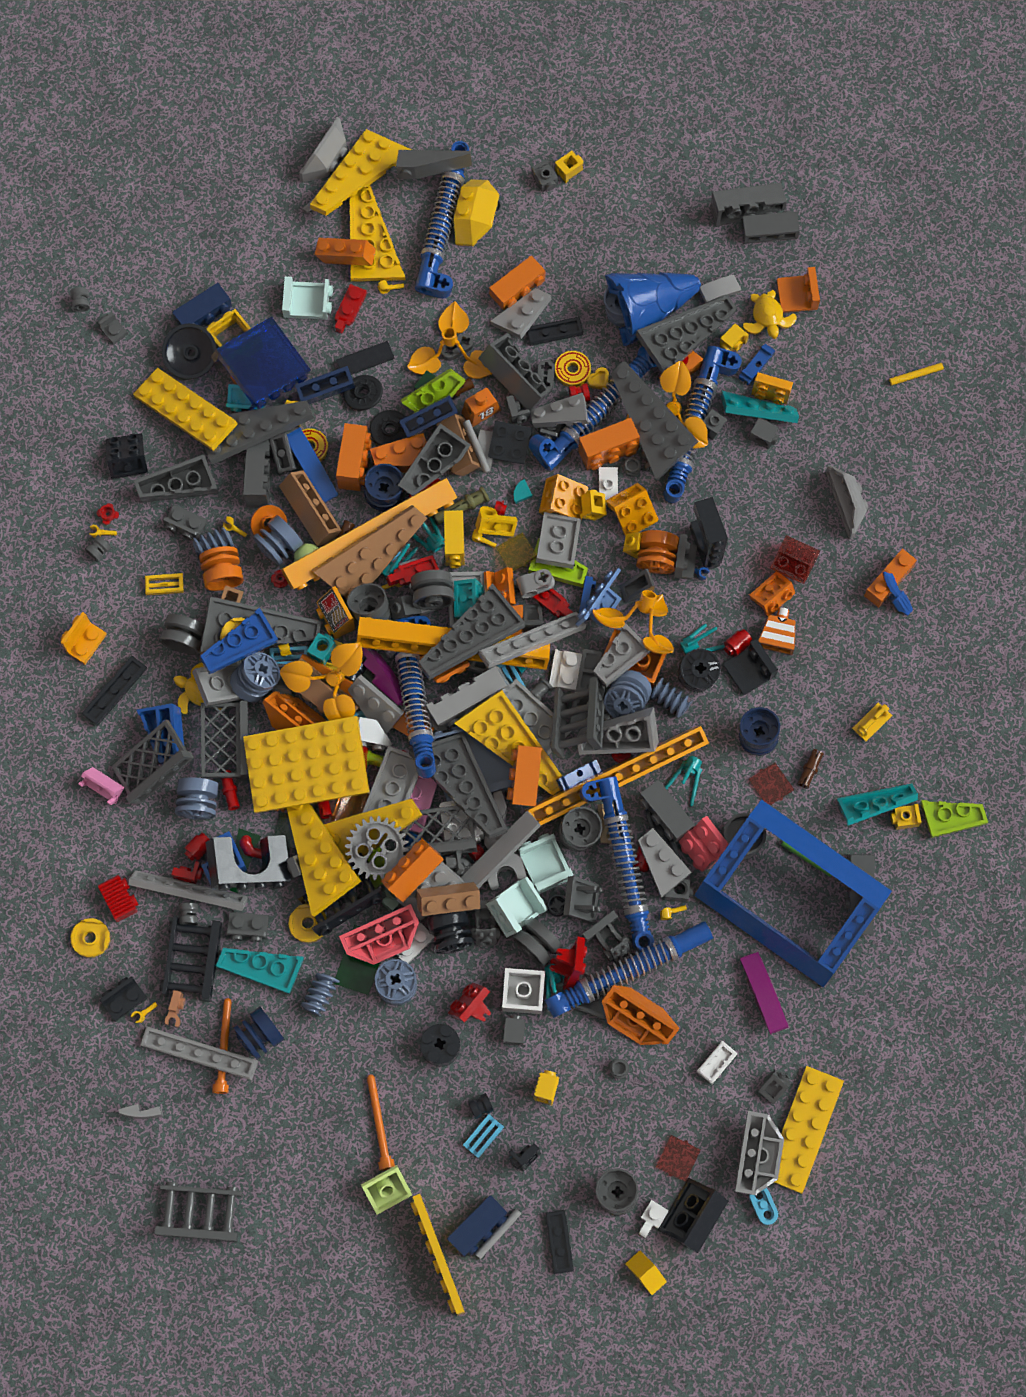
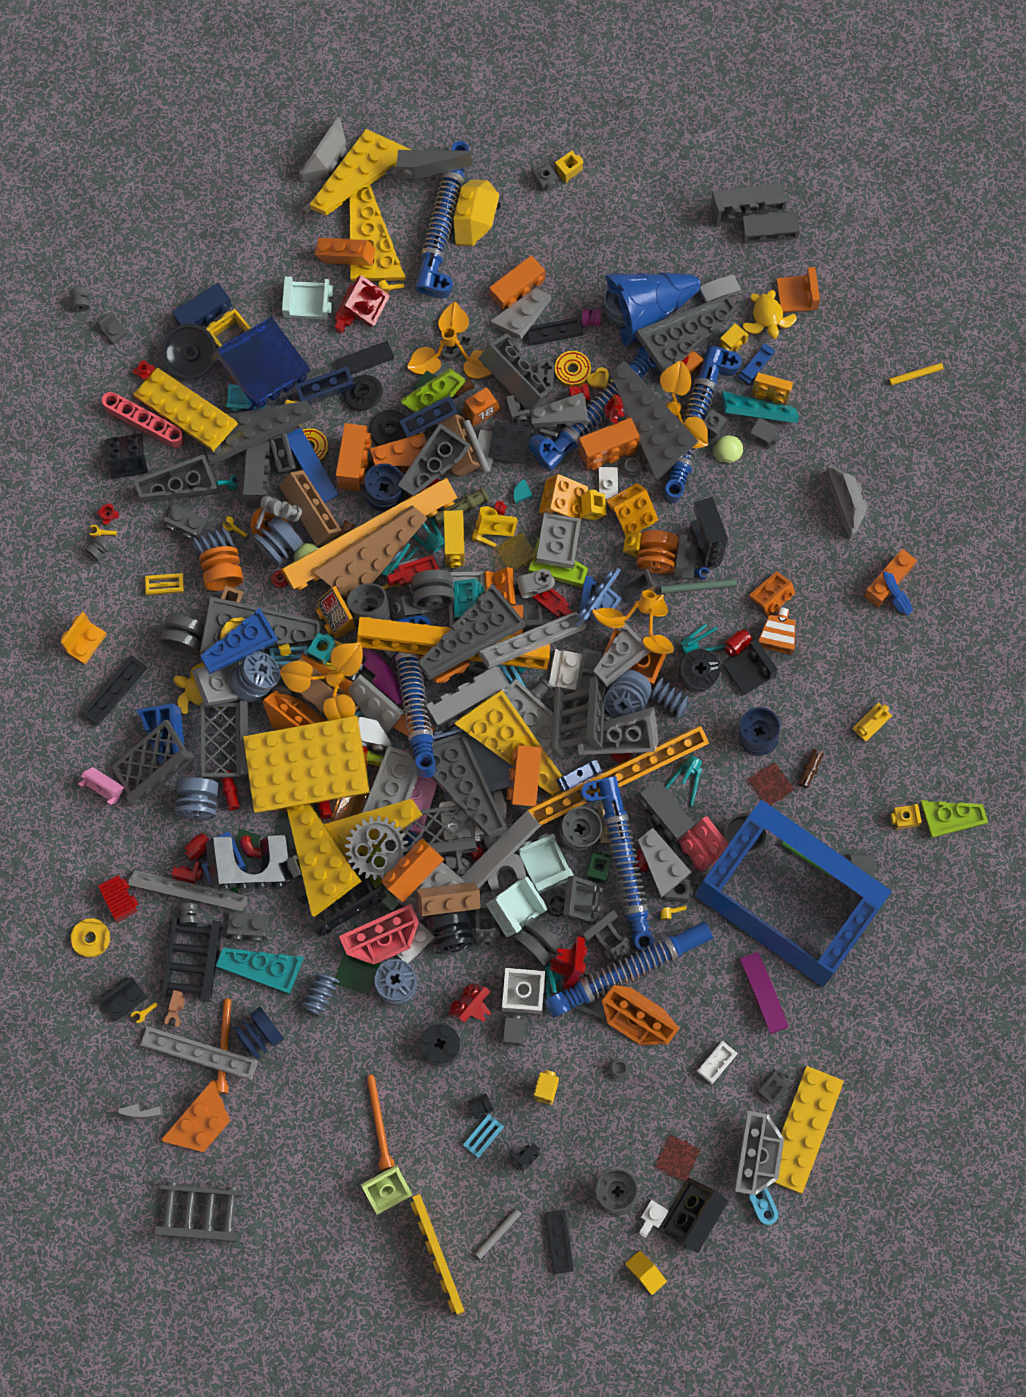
yellow tile [288,904,327,943] -> none
dark blue brick [447,1195,508,1258] -> none
clear red slope [770,535,820,584] -> none
teal wing [837,783,918,826] -> none
none -> coral beam [102,392,184,448]
none -> red plate [133,361,155,380]
none -> orange wing [161,1081,231,1152]
none -> teal hand [215,476,239,490]
none -> light grey piece [255,495,302,529]
none -> red plate [342,275,390,327]
none -> magenta wheel [582,308,601,327]
none -> dark green brick [587,852,612,884]
none -> red plate [604,394,624,425]
none -> sand green bar [661,579,737,594]
none -> yellowish green hair [713,435,743,464]

